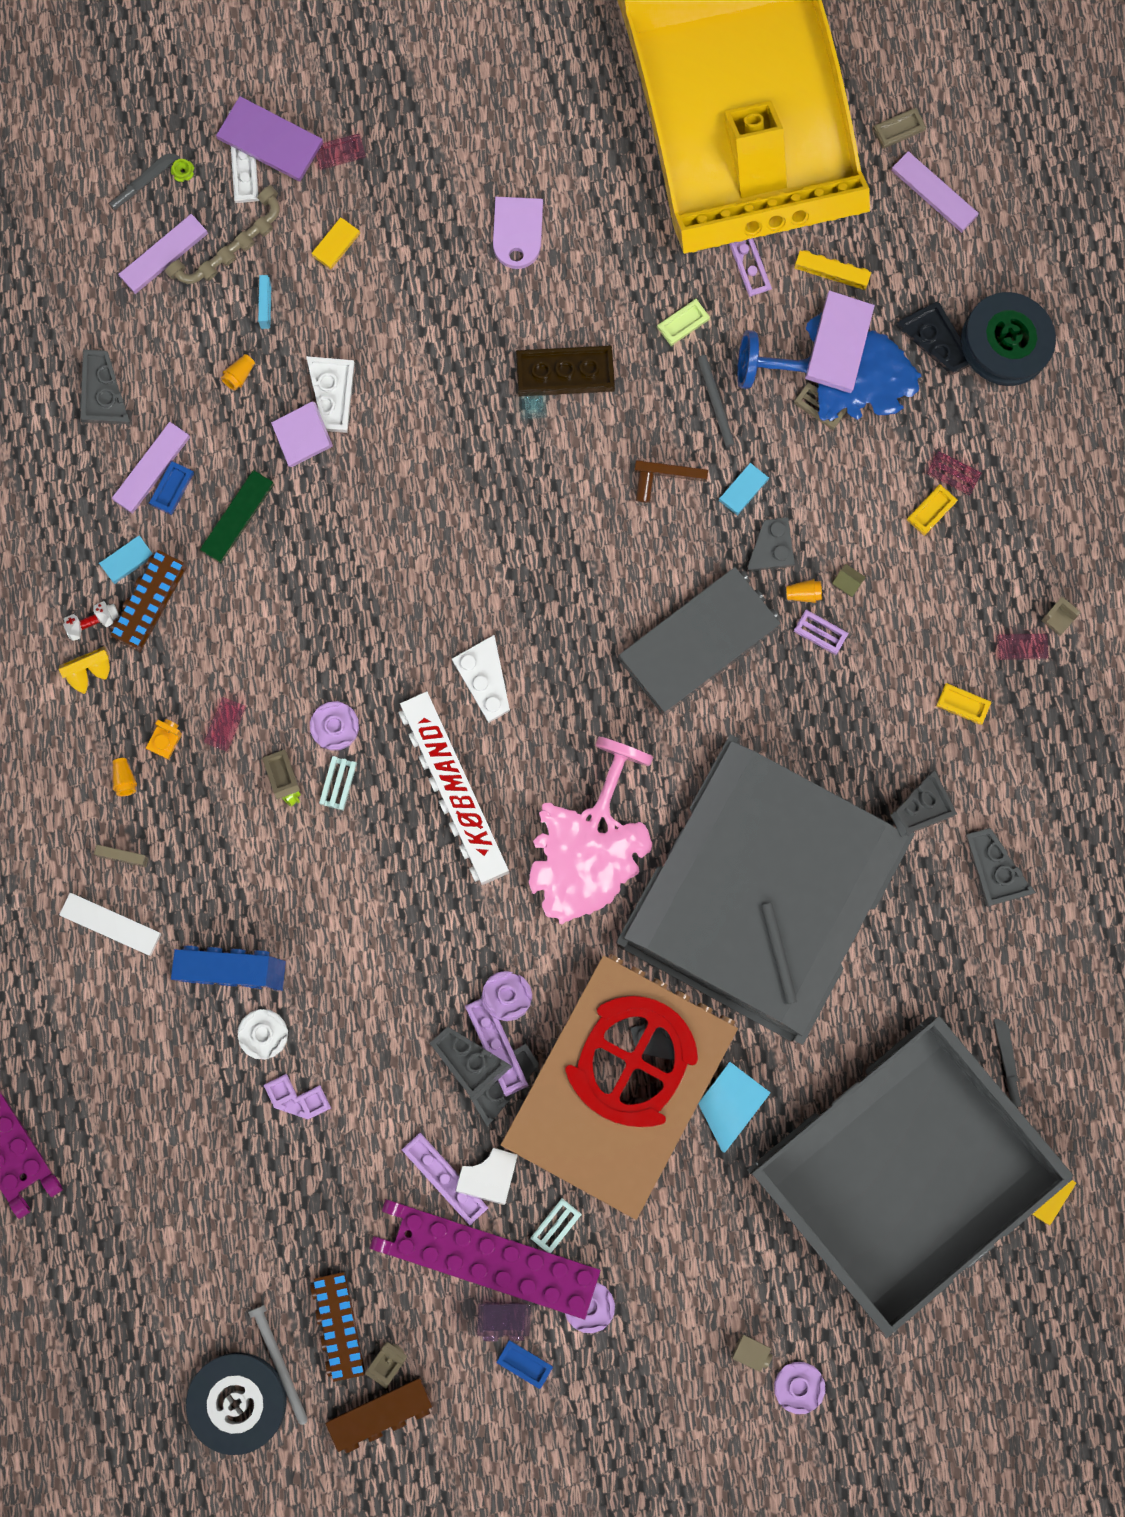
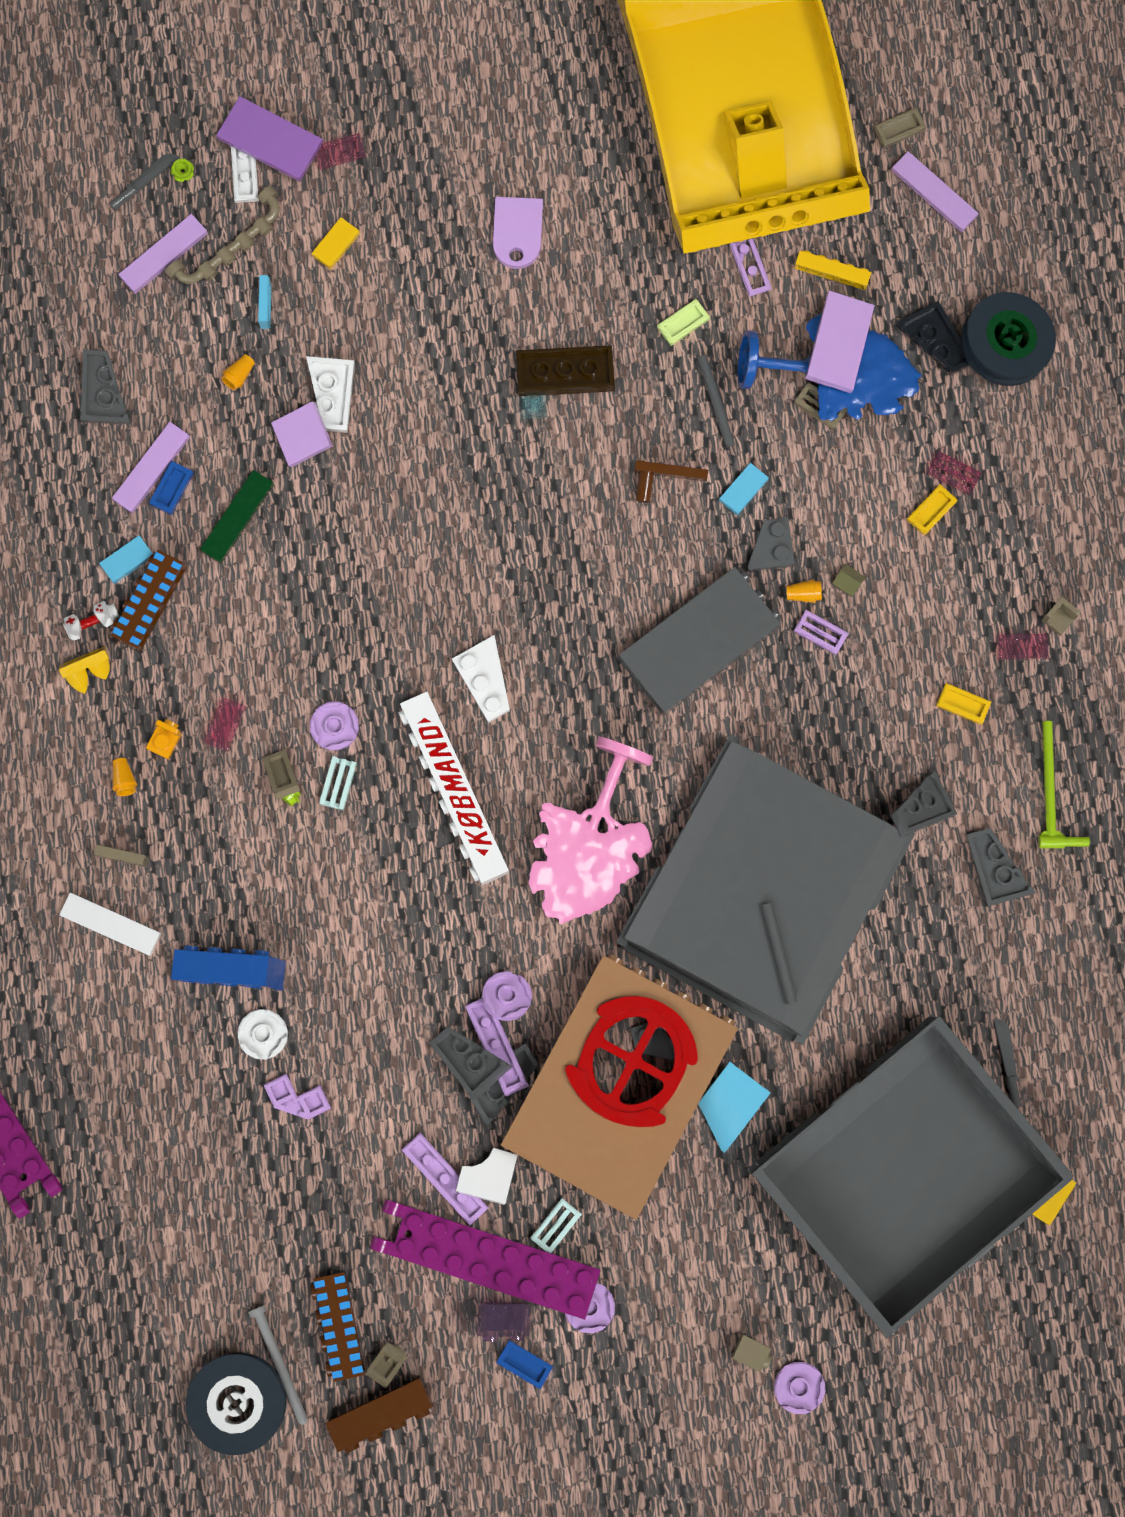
none -> lime bar [1038,721,1090,848]

